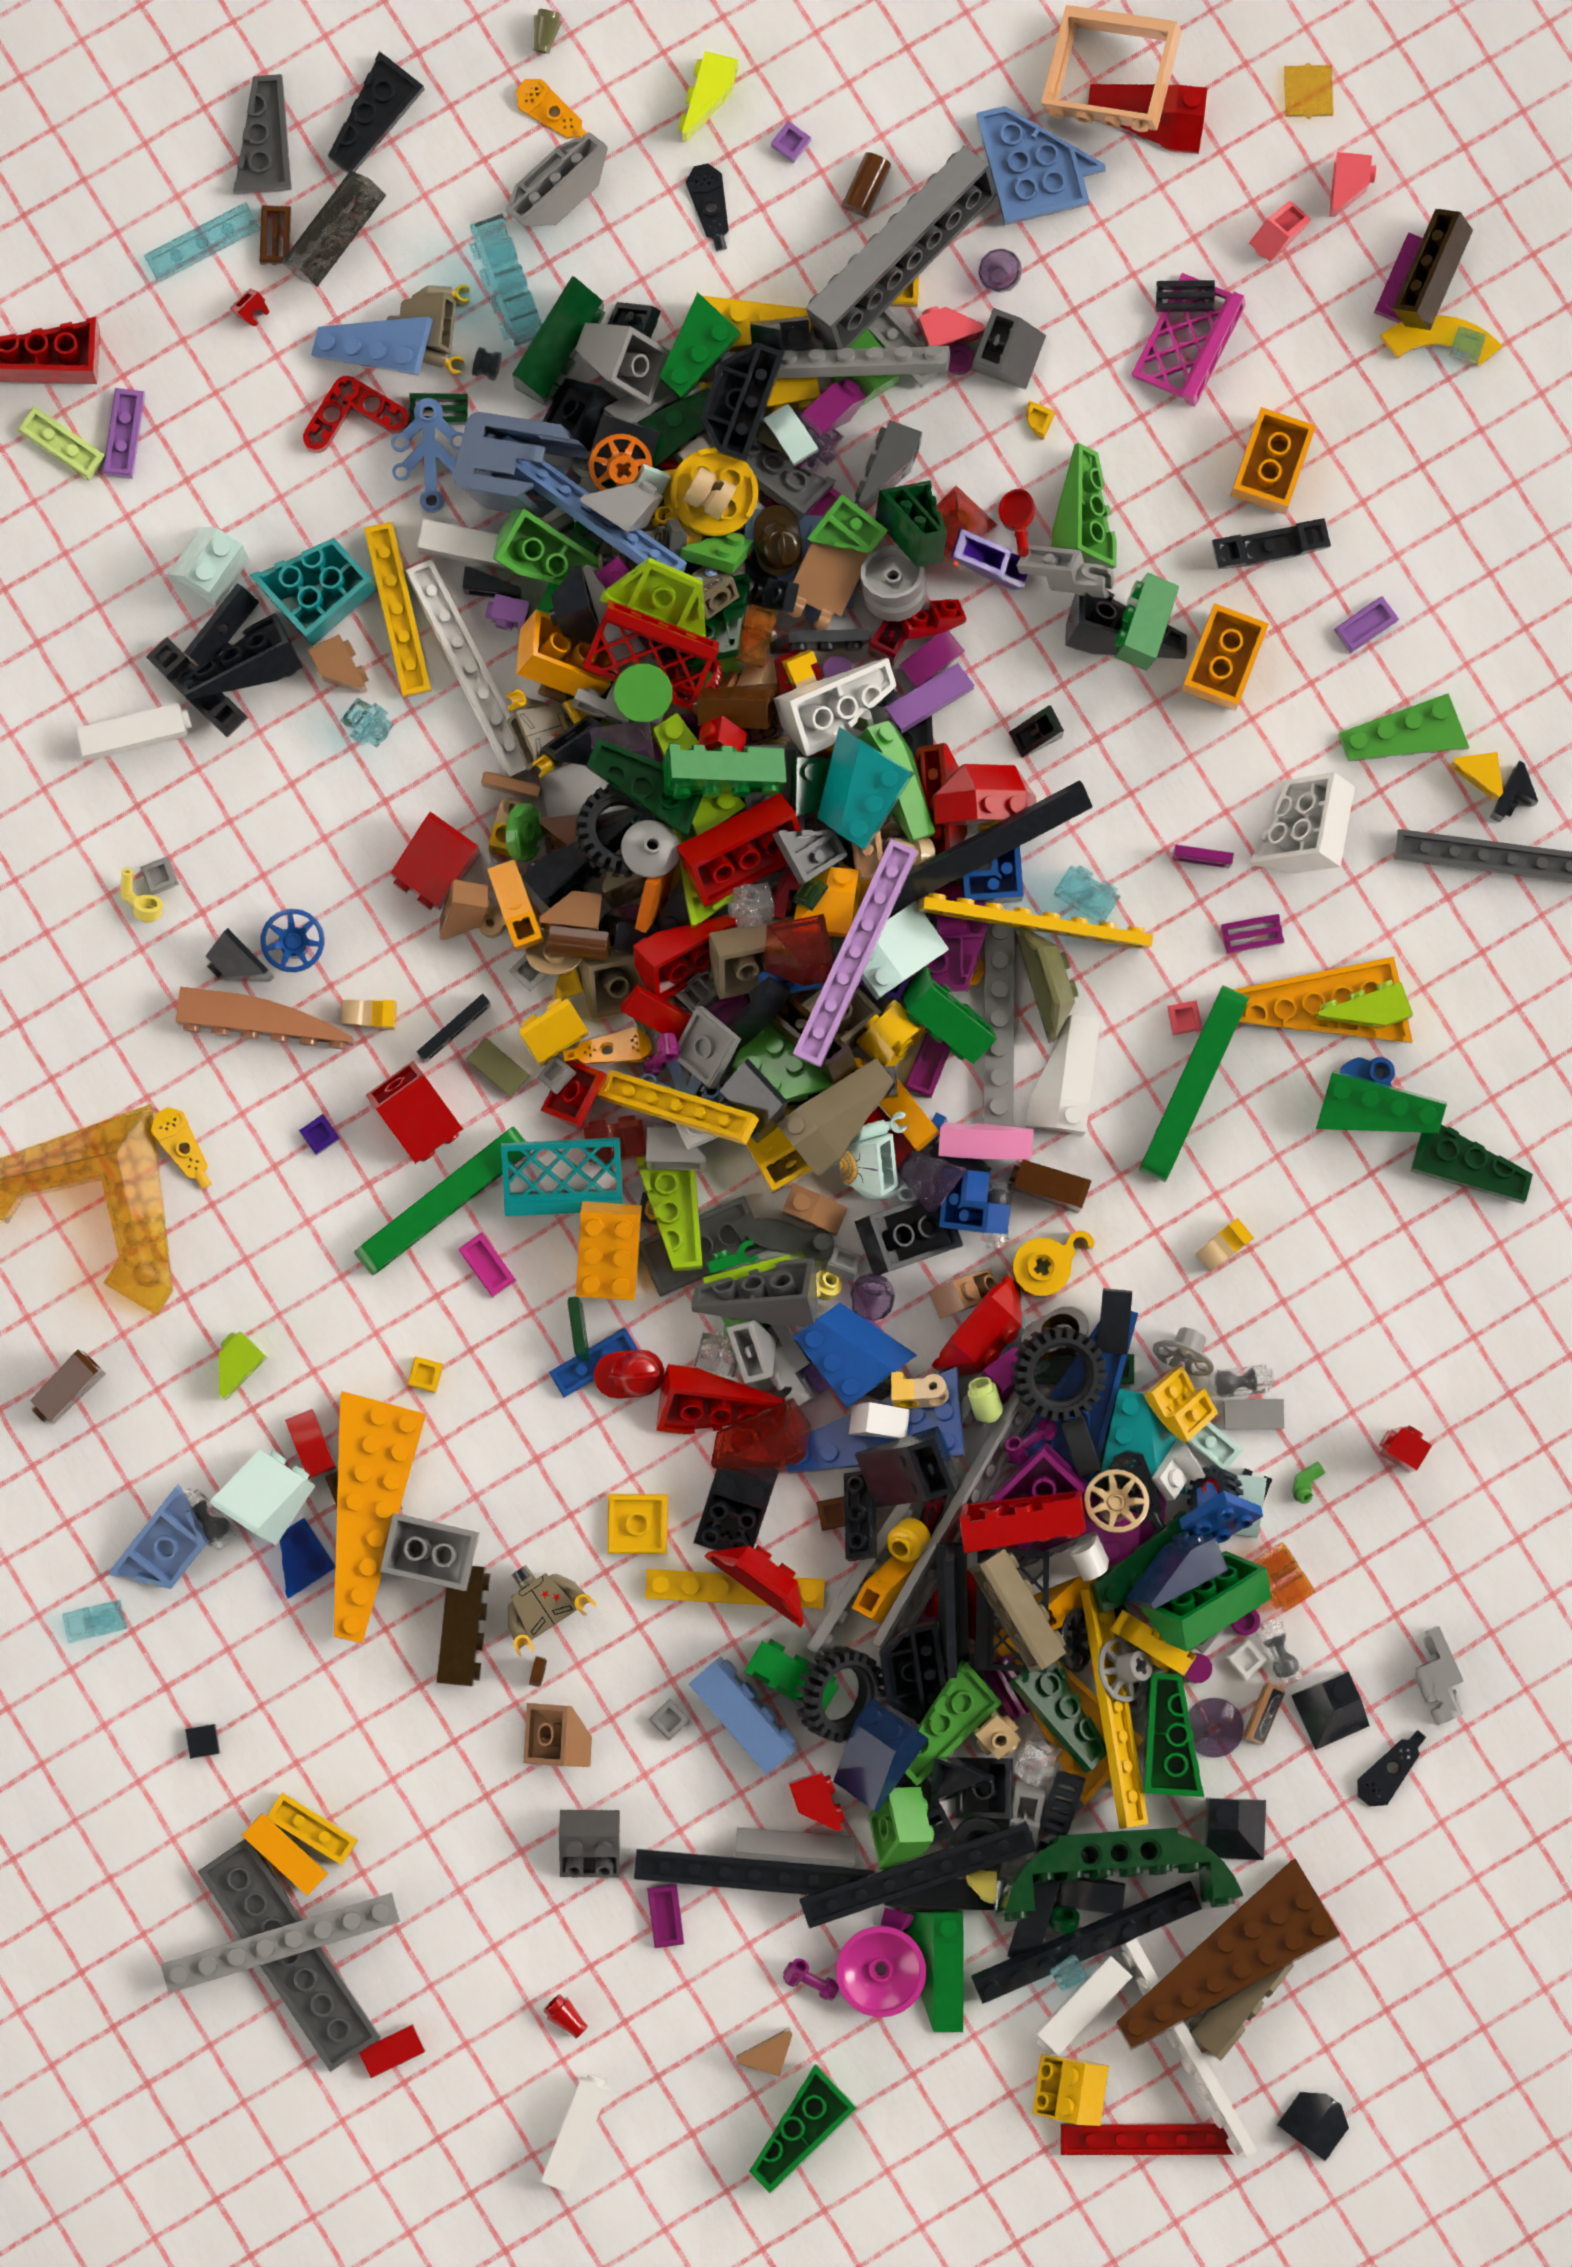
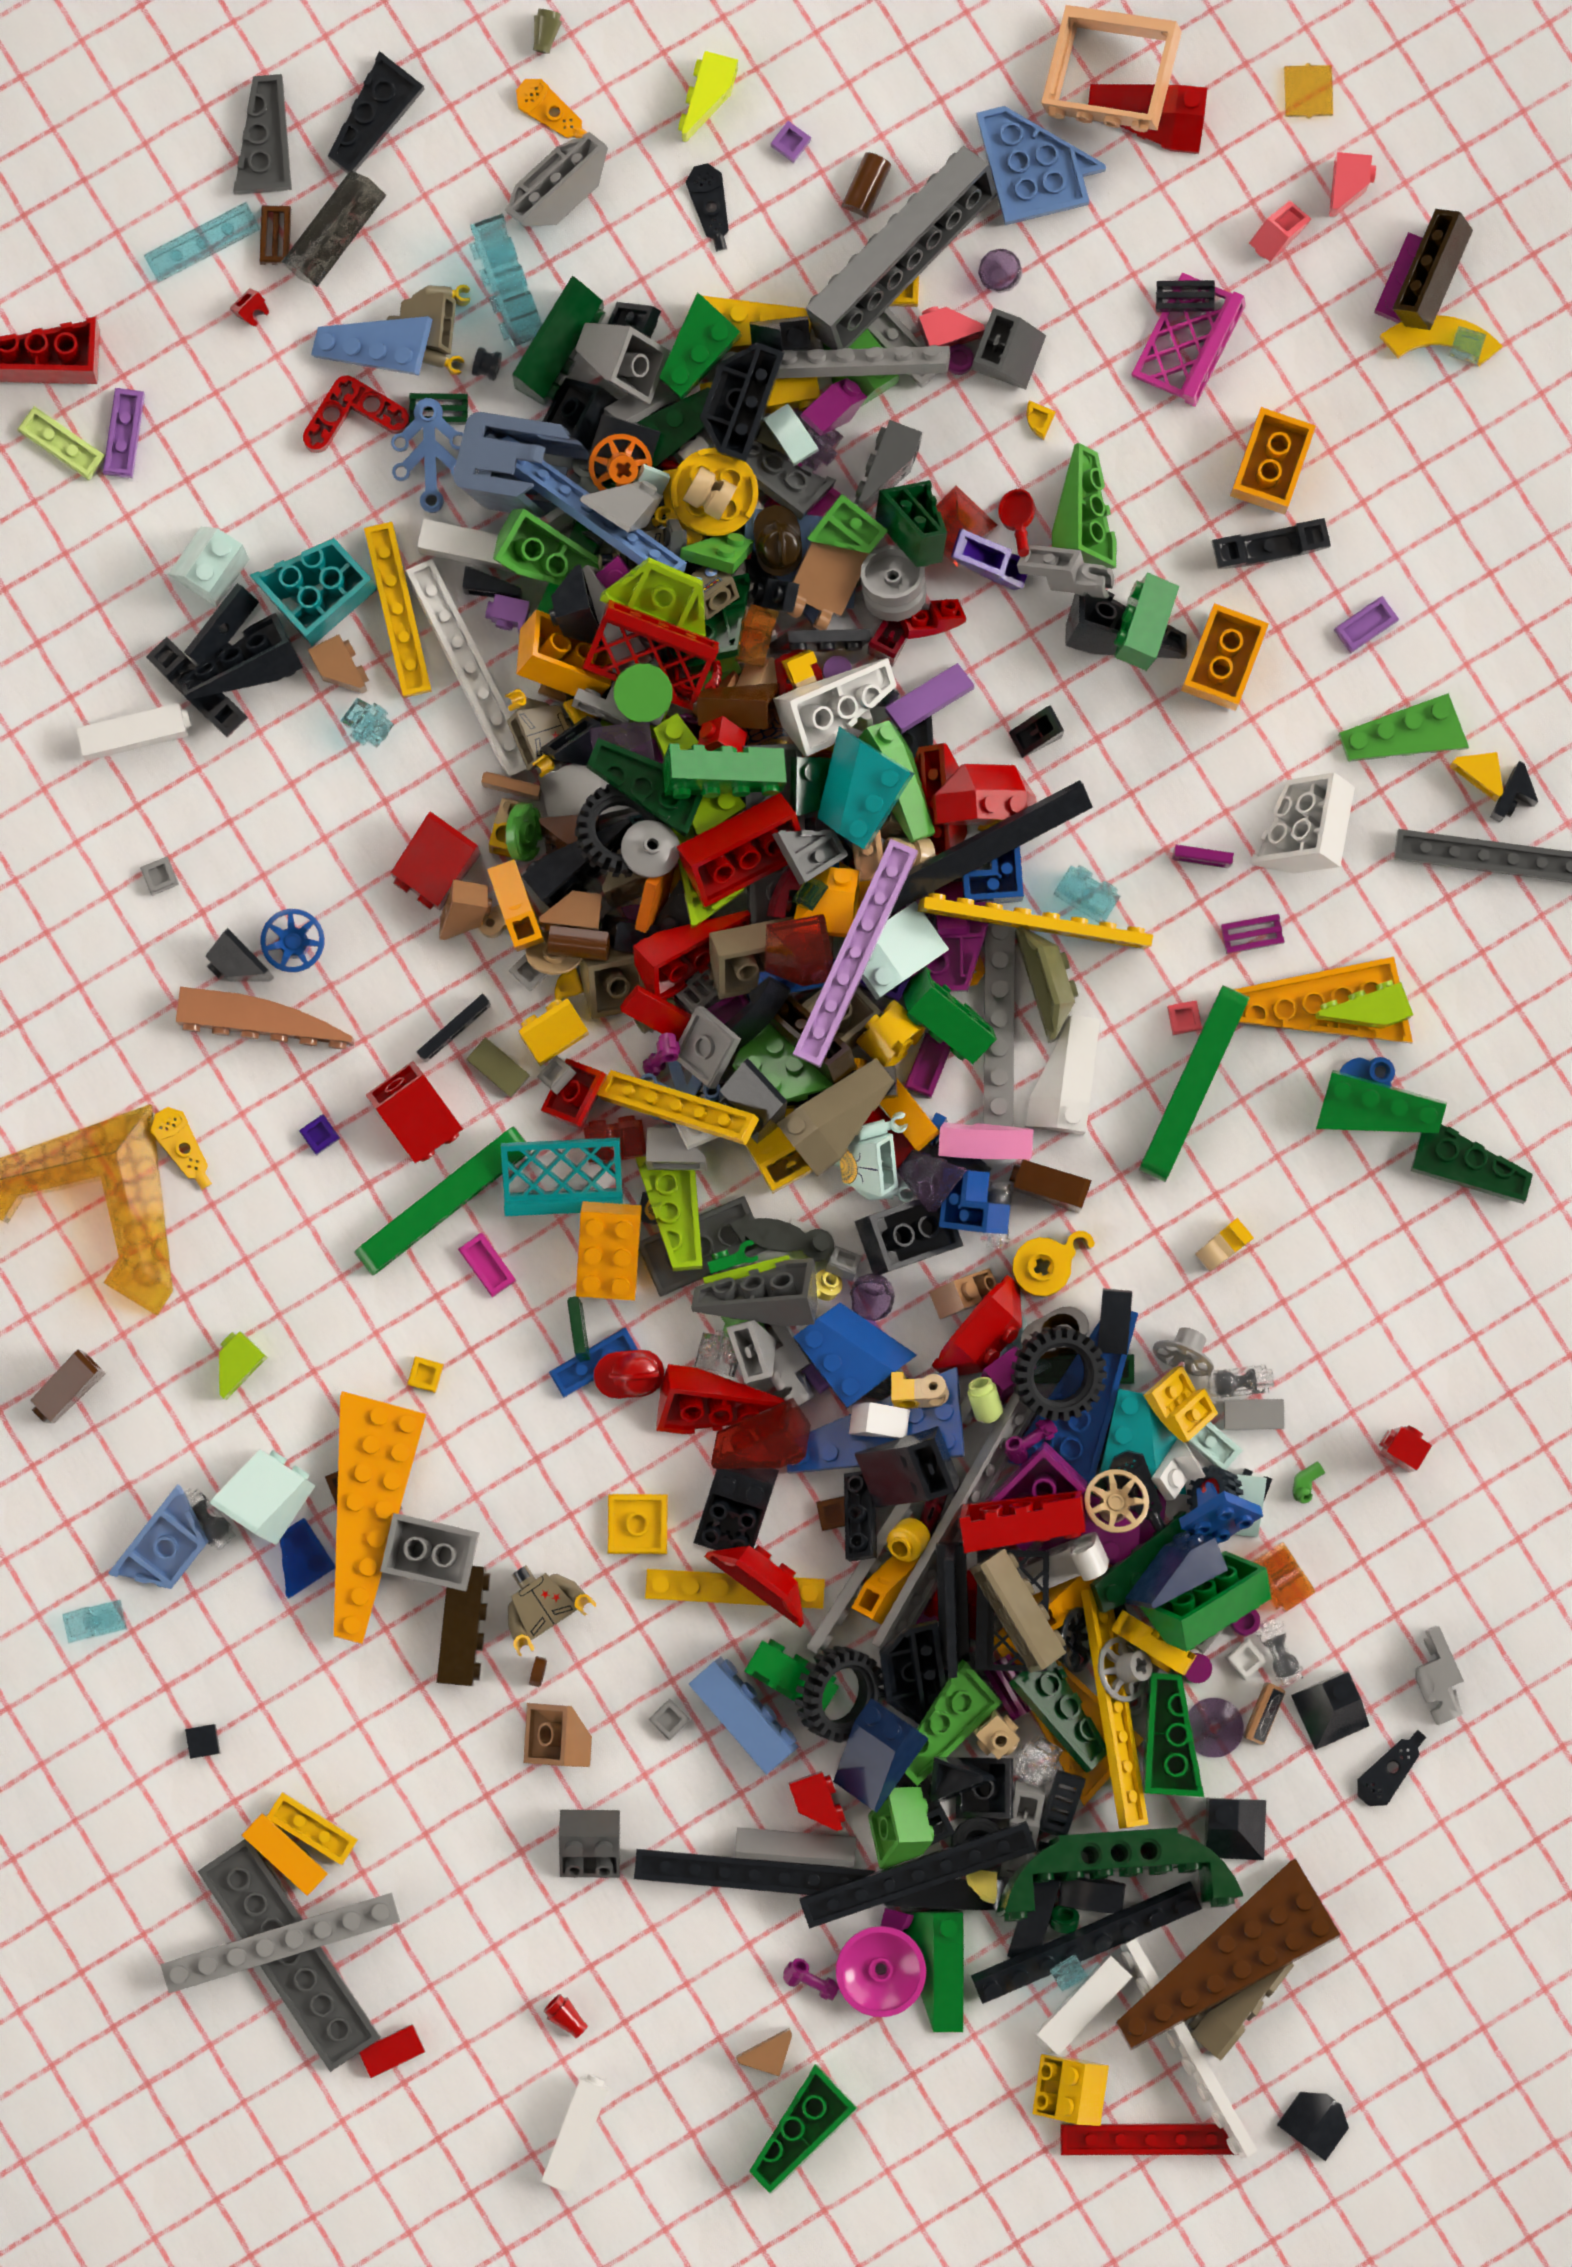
light yellow plate [120,868,163,923] -> none
red slope [285,1409,336,1479] -> none
leg [341,1000,397,1030] -> none
light orange piece [563,1027,653,1064] -> none
magenta tile [647,1884,684,1948] -> none
clear brick [728,882,774,929] -> none
medium nougat slope [782,1183,848,1236] -> none
magenta slope [899,630,965,688] -> none
black tyre [1061,1416,1101,1477] -> none

